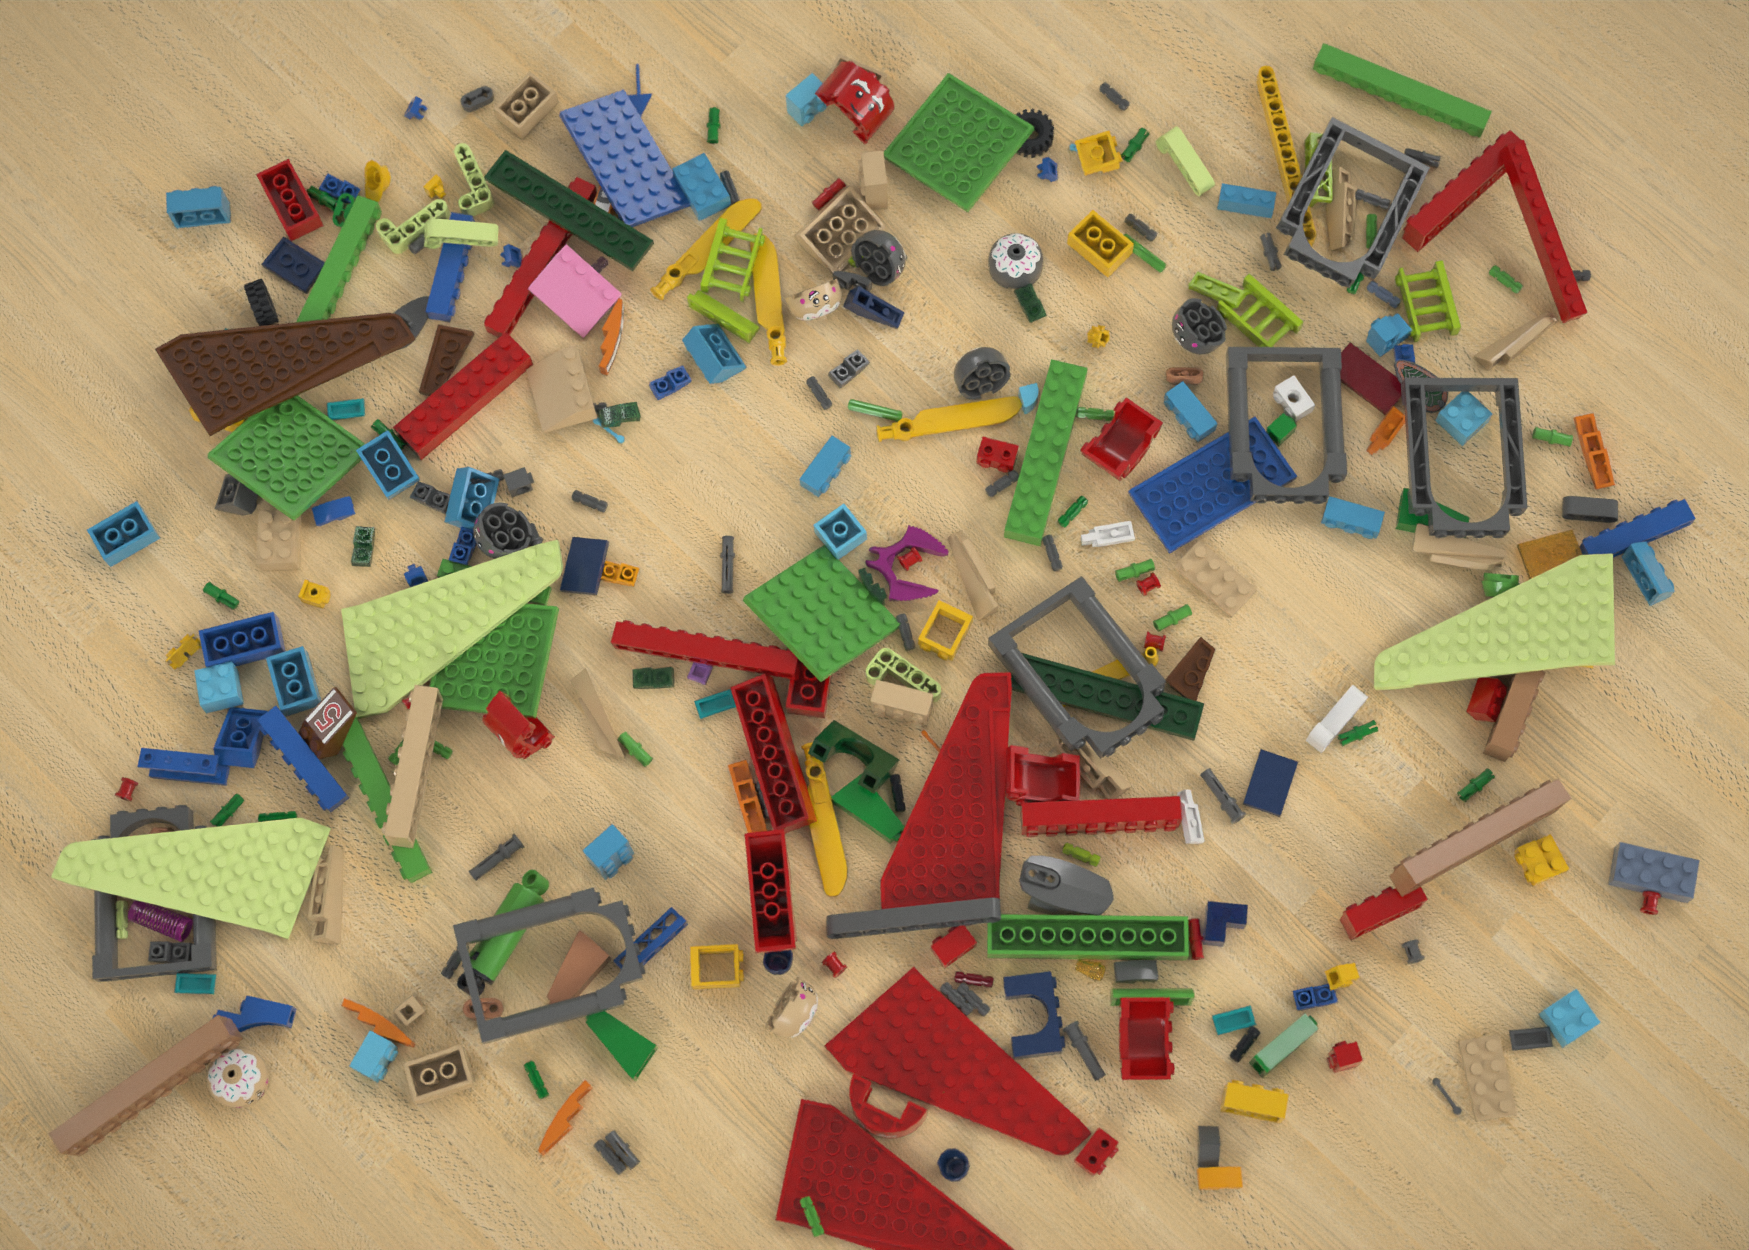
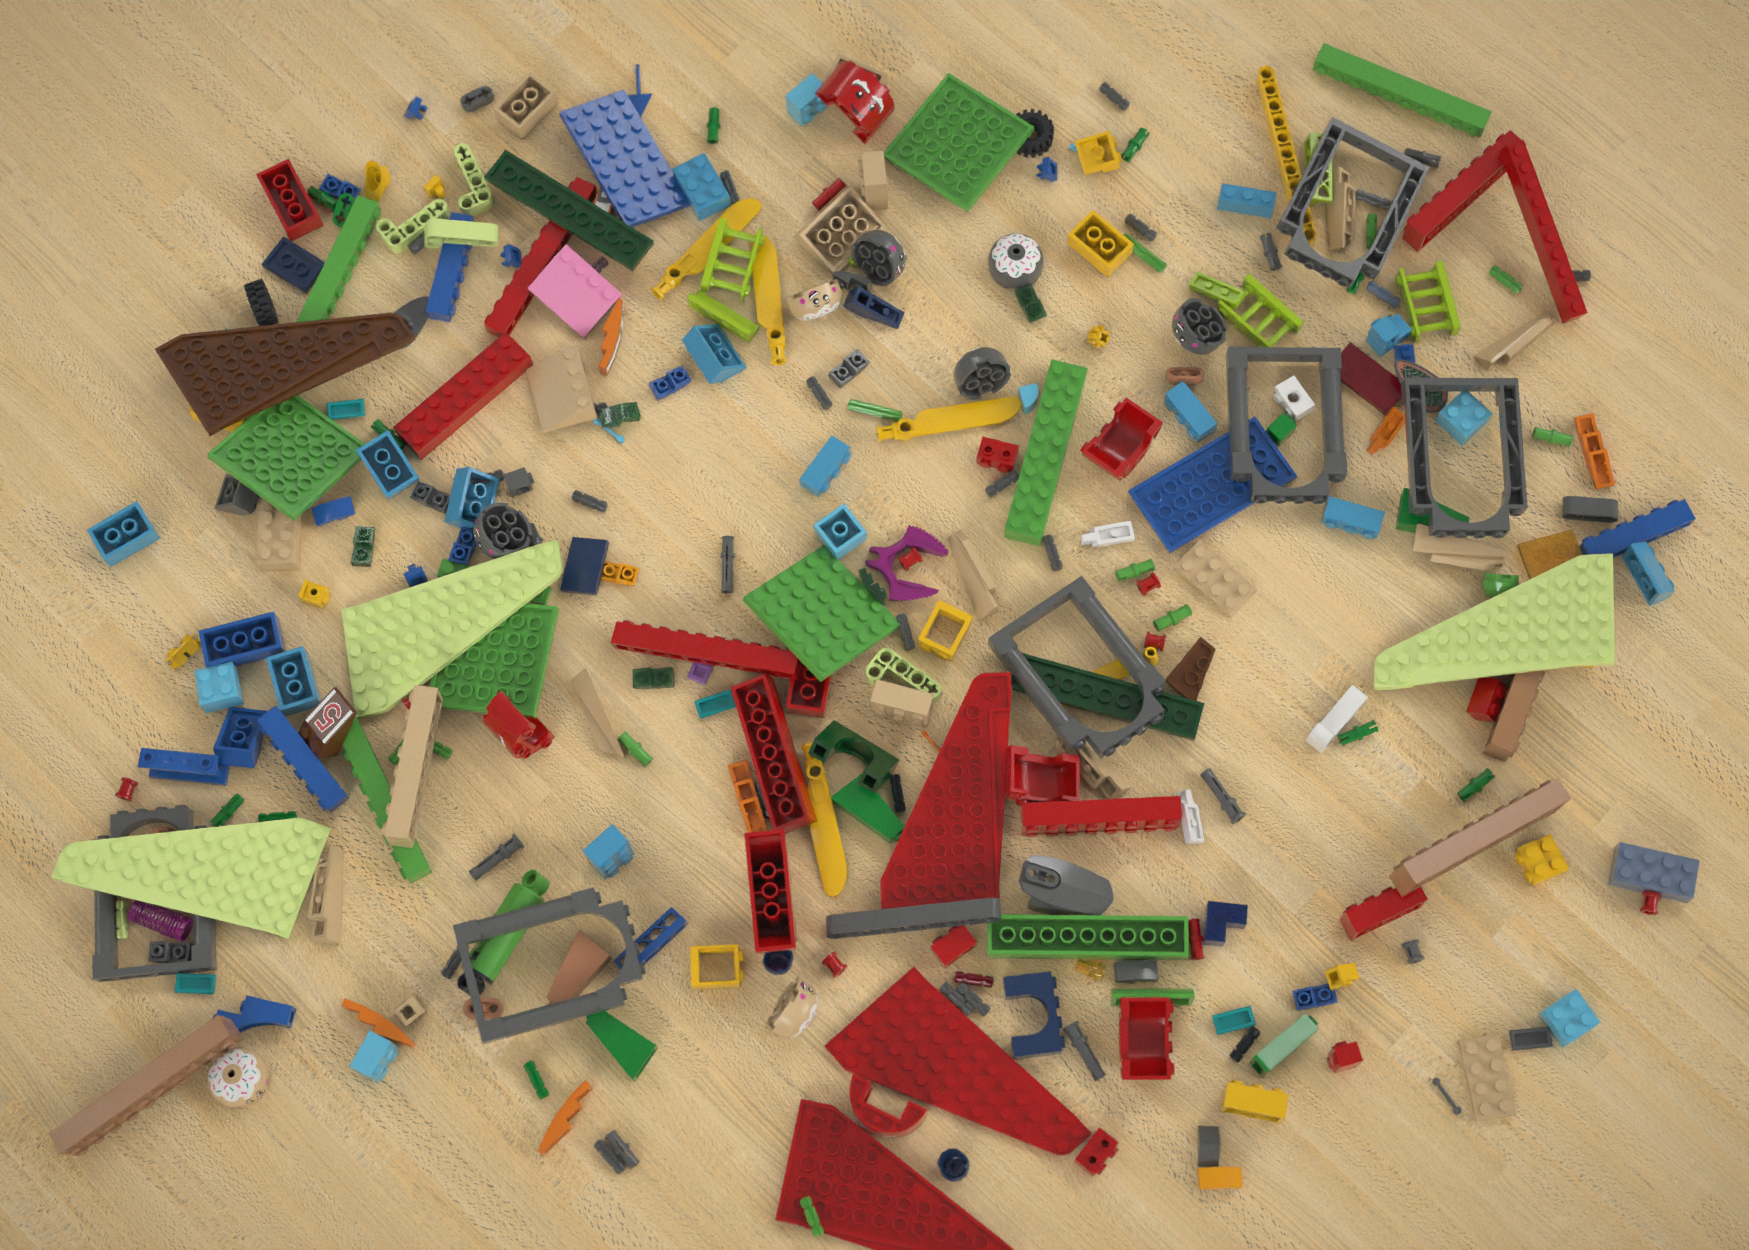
dark azure brick [166,186,231,228] -> none
green axle [203,582,239,610] -> none
tan brick [403,1044,476,1105] -> none
reddish brown wing [419,324,475,396] -> none
green axle [1058,496,1088,528] -> none
lime axle [1062,842,1101,867] -> none
bright green axle [1077,407,1114,421] -> none
yellowish green beam [1156,126,1215,196] -> none
dark blue tile [1243,749,1298,817] -> none

